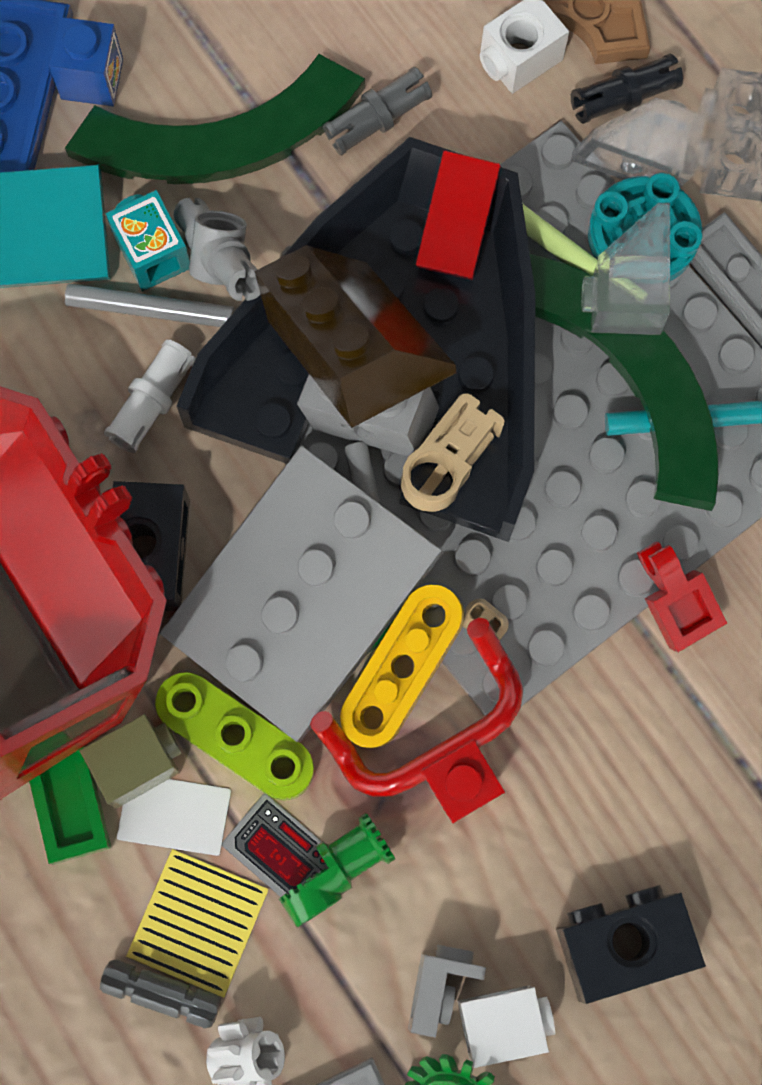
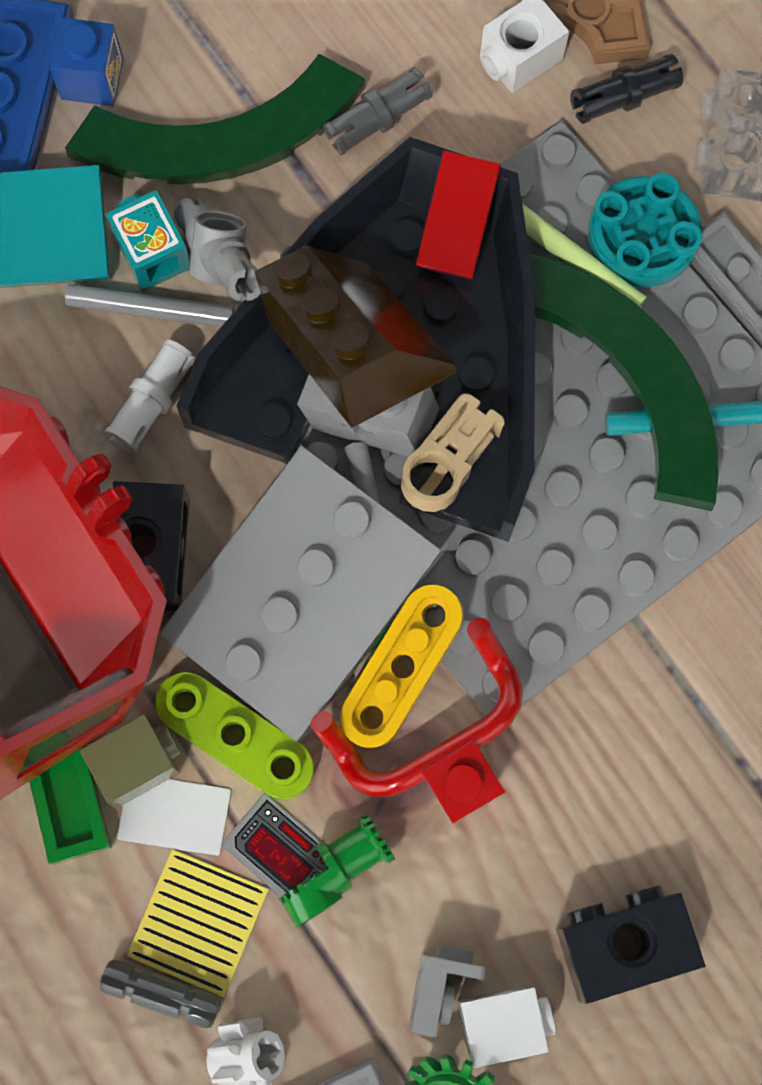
tan rock [463,598,509,640] -> none
clear slope [571,98,706,187] -> none
clear slope [581,203,670,335] -> none
red plate [637,541,728,653] -> none

